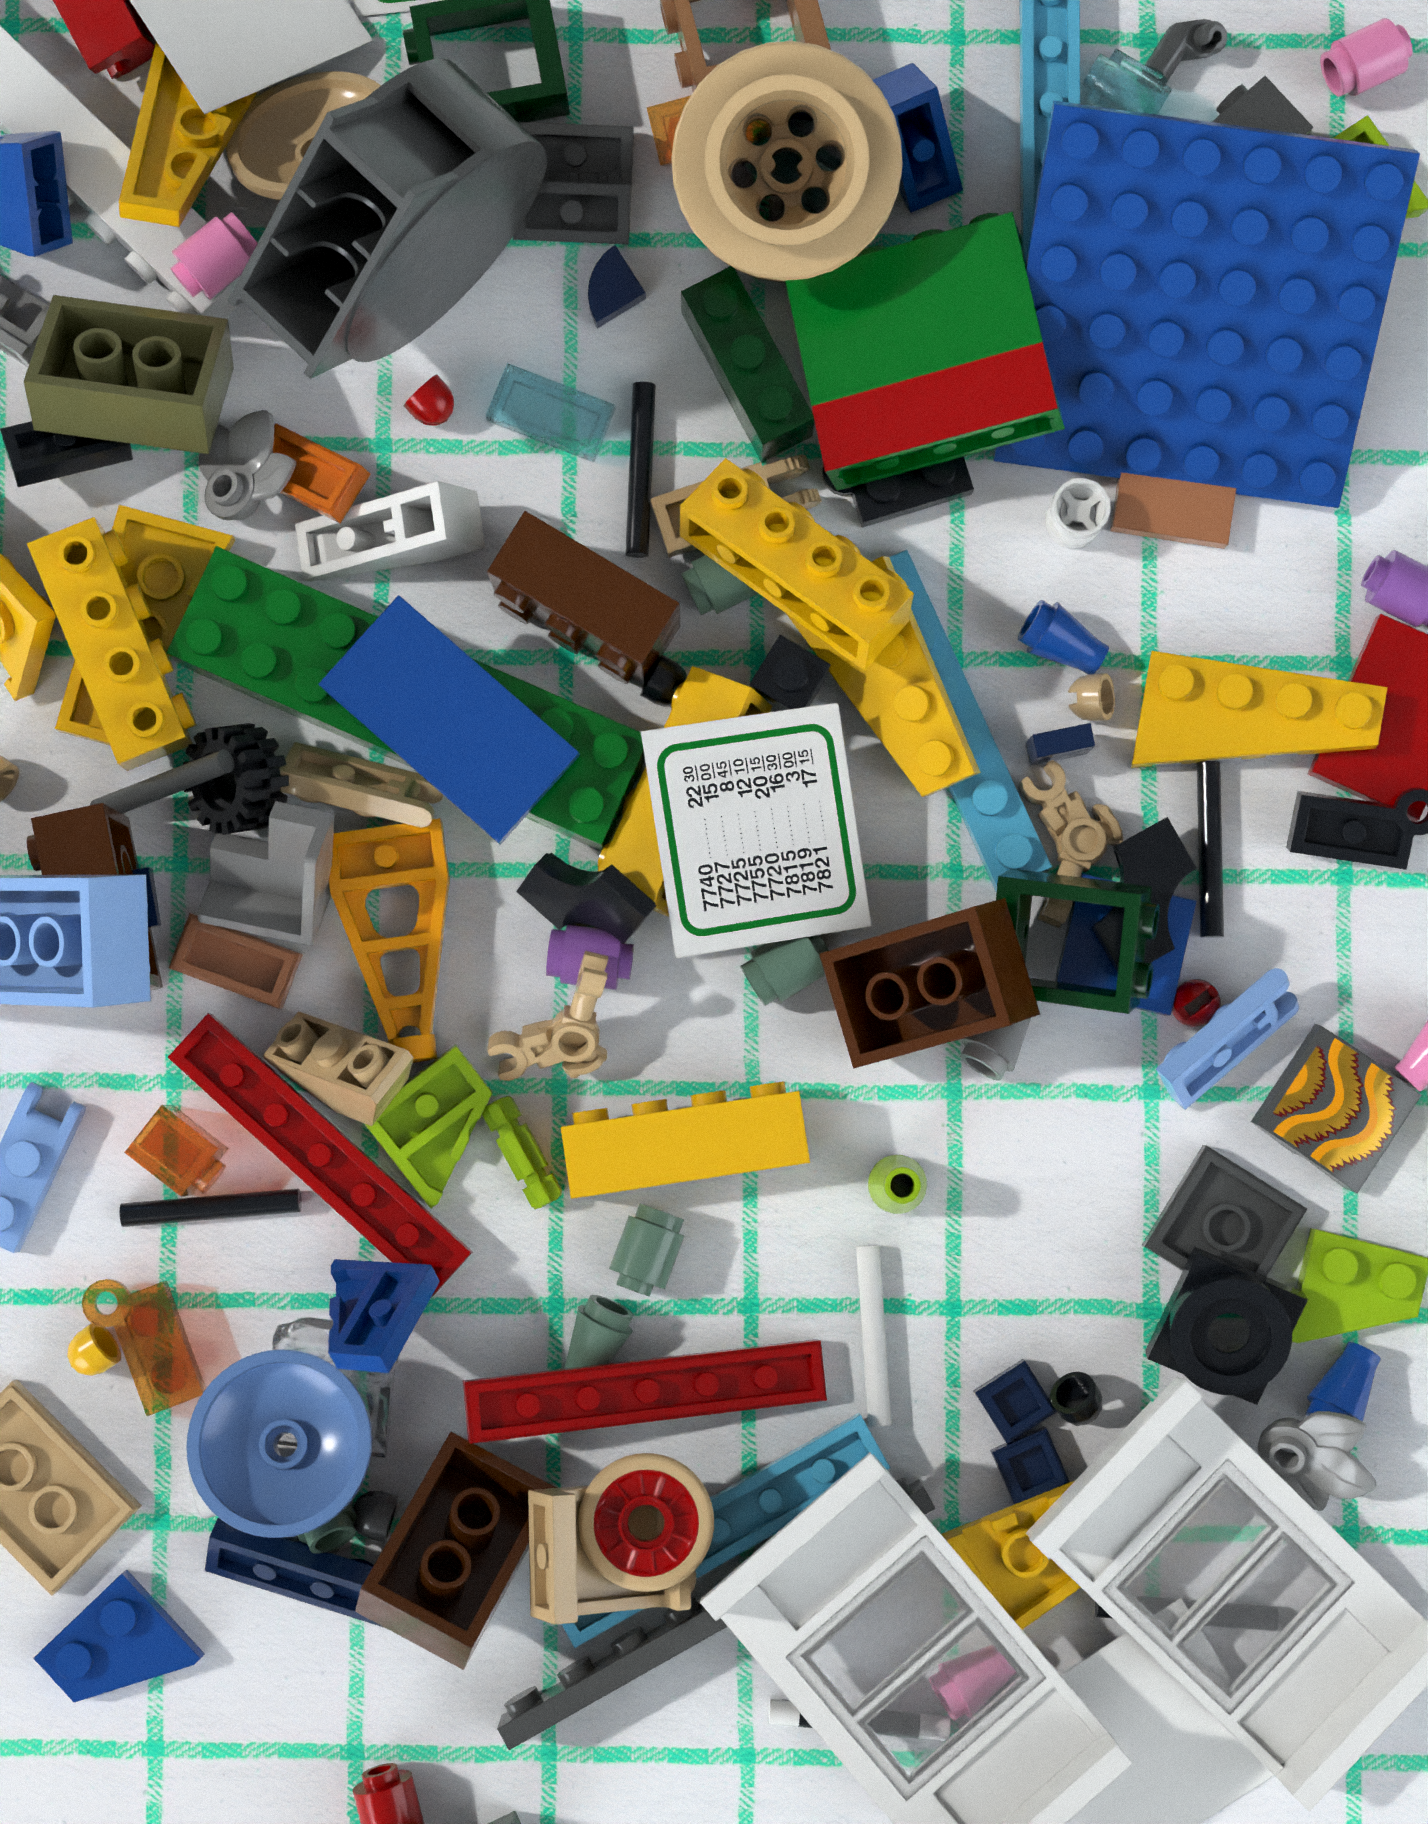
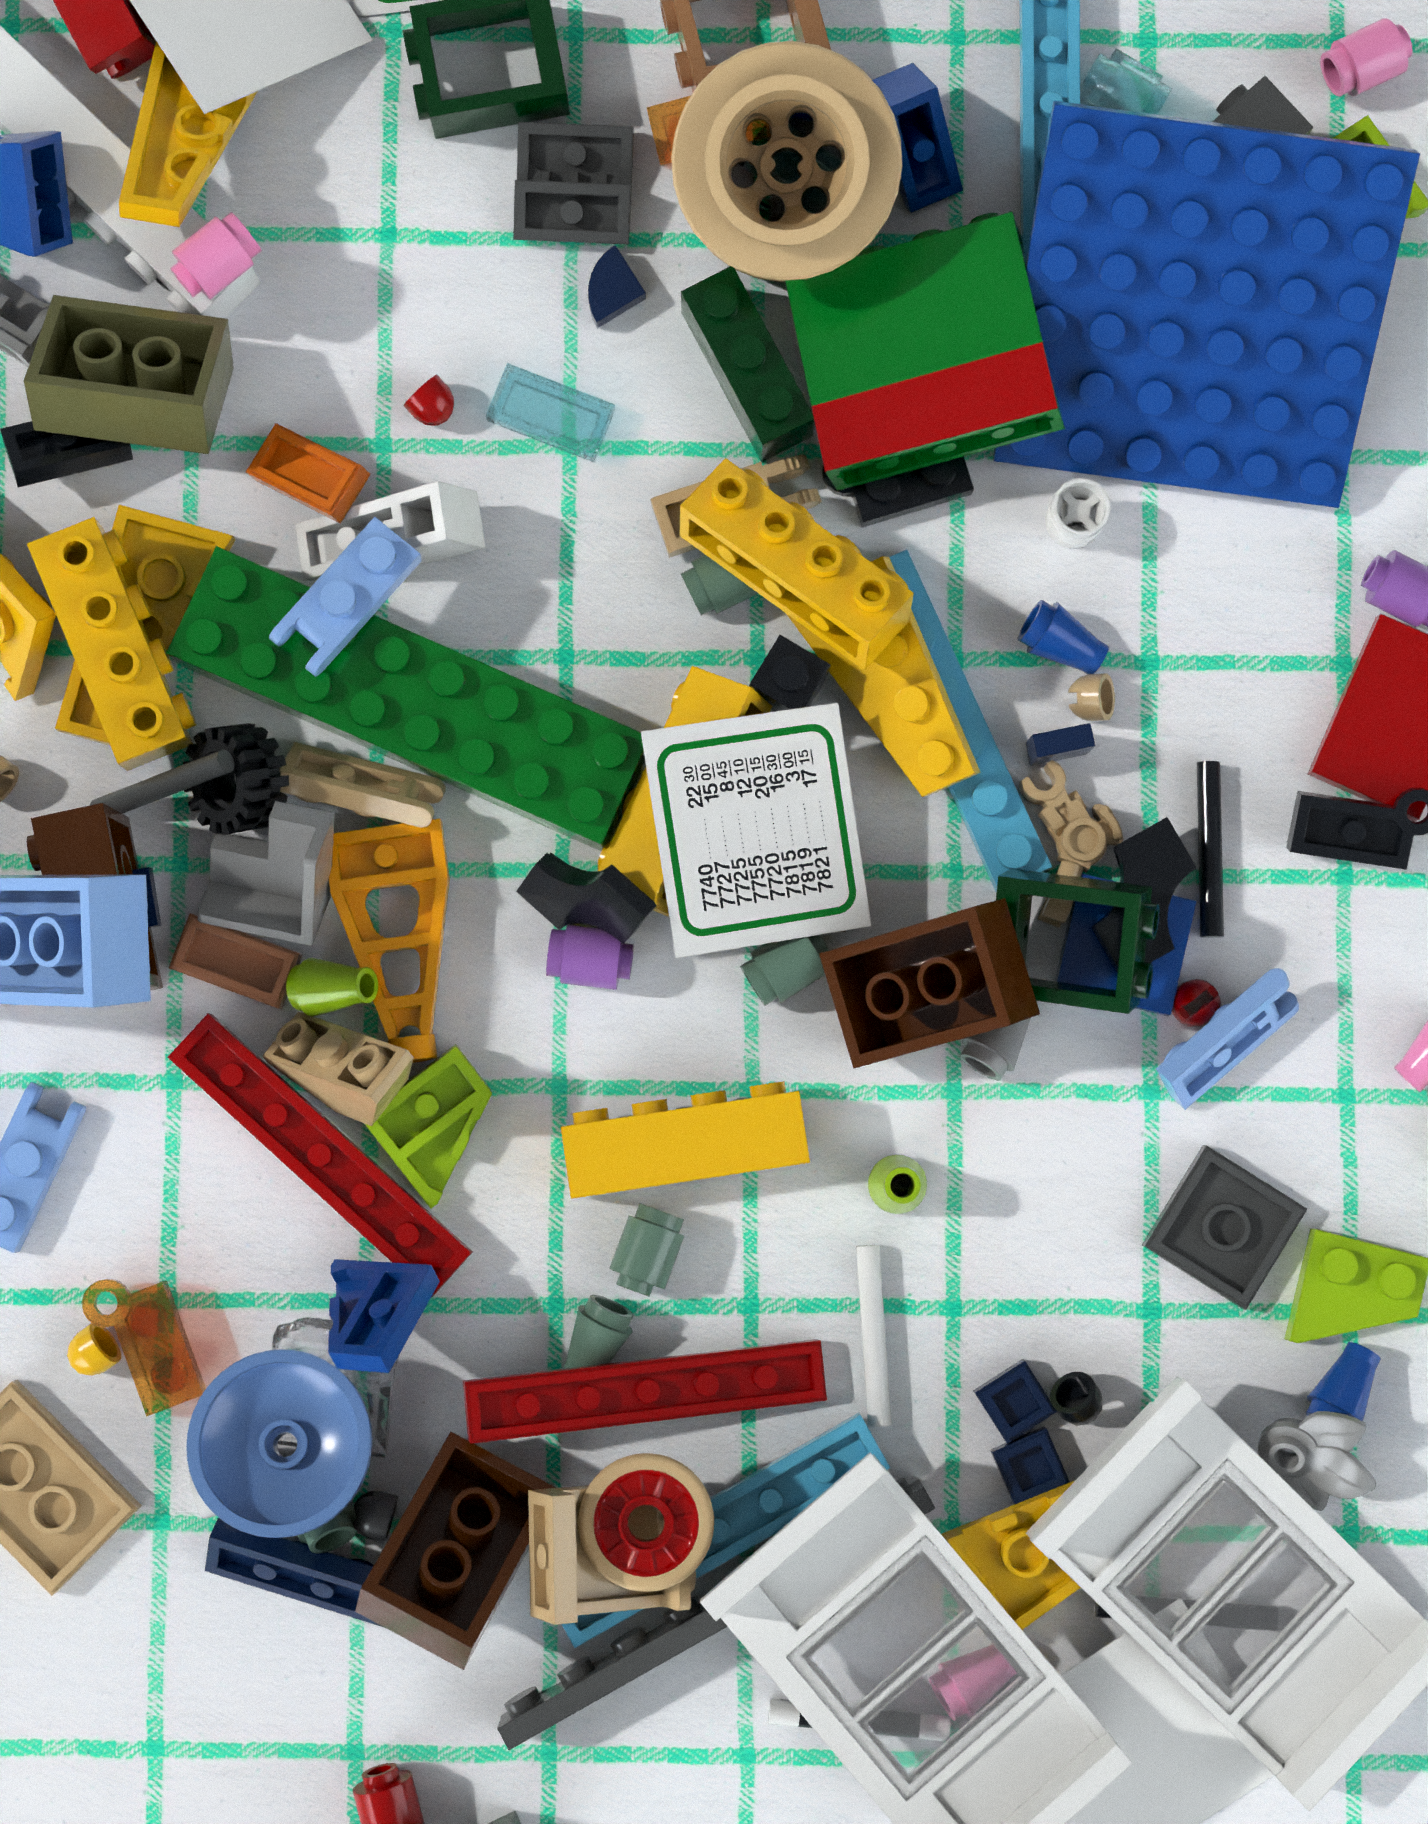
blue wing [33,1570,205,1703] -> none
black bar [119,1188,302,1227] -> none
clear orange brick [124,1105,229,1197] -> none
light grey plate [199,410,297,521] -> none
tan dish [226,71,381,200] -> none
dark grey brick [227,59,547,379] -> none
blue tile [318,595,580,845] -> none
lime axle [482,1096,562,1209] -> none
reddish brown brick [487,511,680,684] -> none
tan piece [487,951,608,1081] -> none
black bar [625,382,656,558] -> none
black hinge [640,655,688,707] -> none
nougat tile [1110,472,1236,549] -> none
yellow wing [1131,651,1388,768] -> none
dark grey arm [1143,19,1227,85] -> none
black piece [1145,1246,1308,1405] -> none
slope [1251,1024,1422,1194] -> none
none -> light blue hinge [269,517,422,677]
none -> lime cone [286,957,378,1017]

